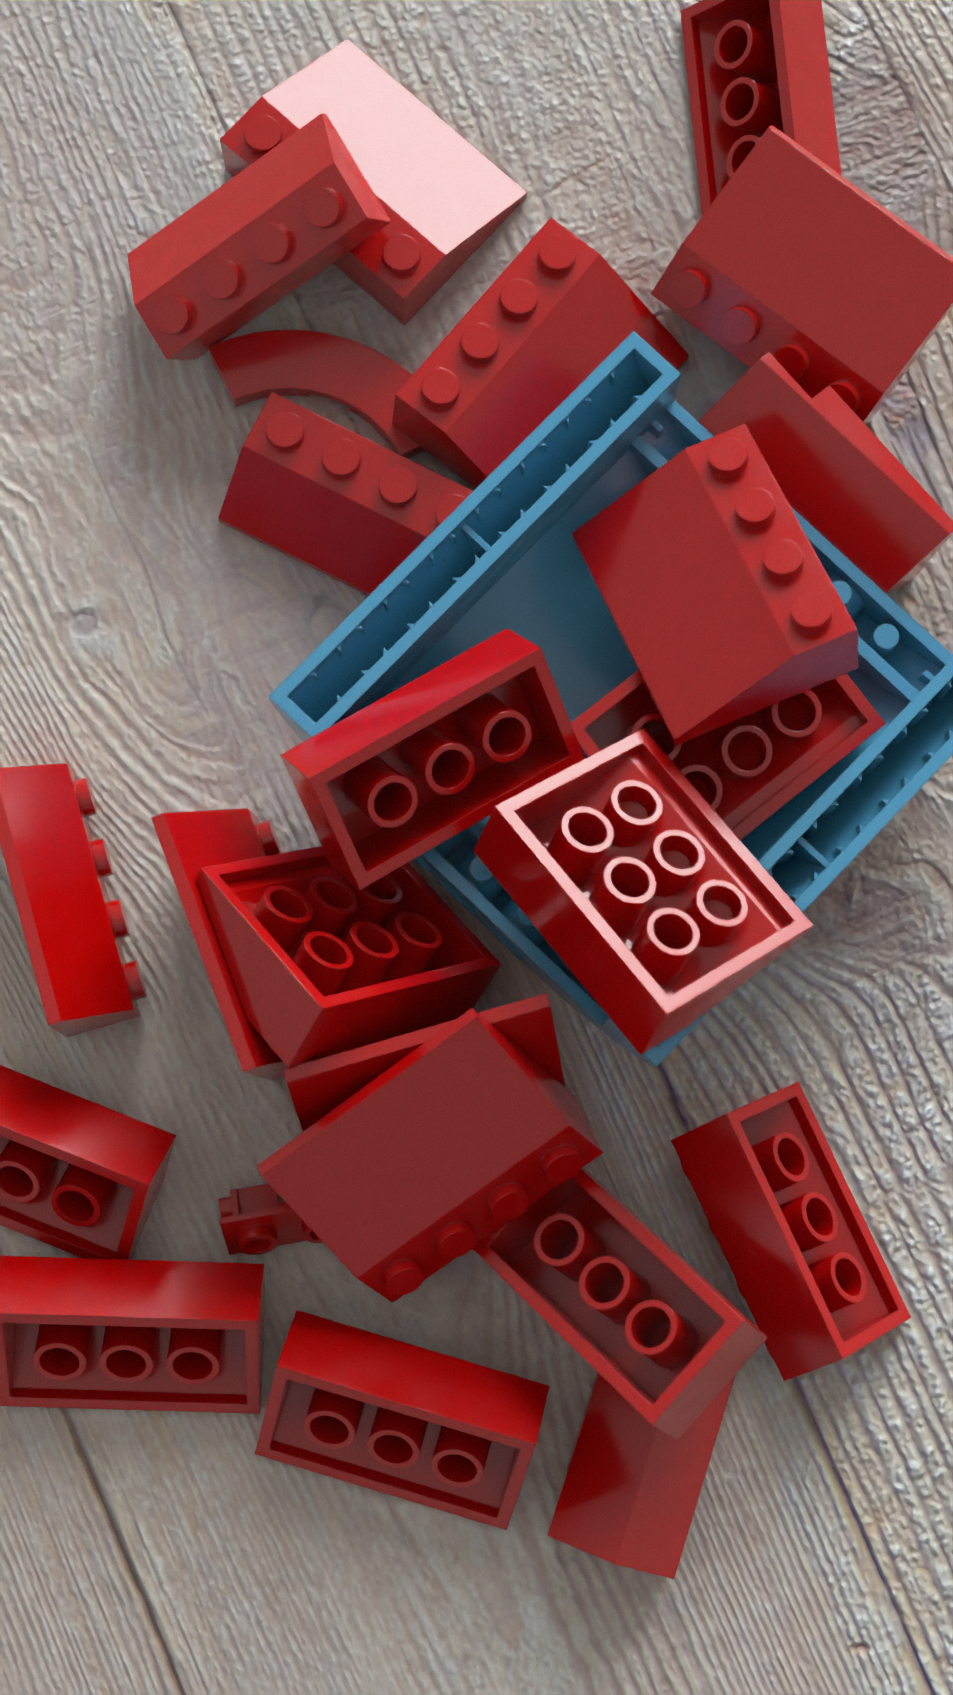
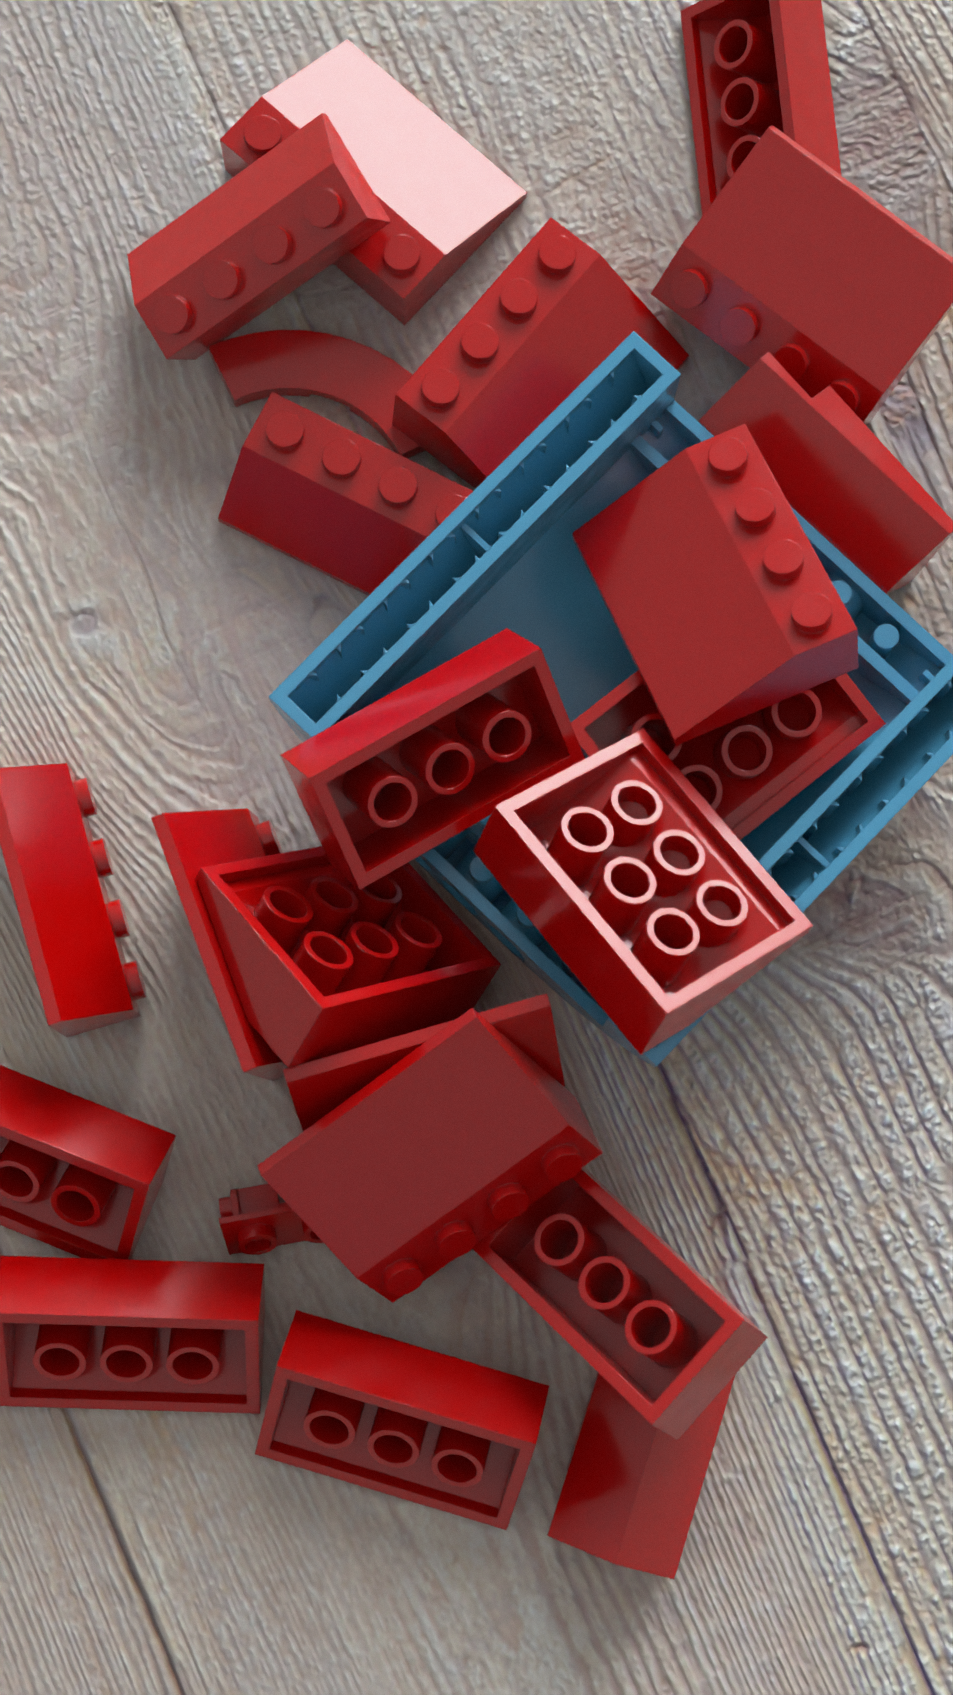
red slope [671,1082,911,1381] -> none

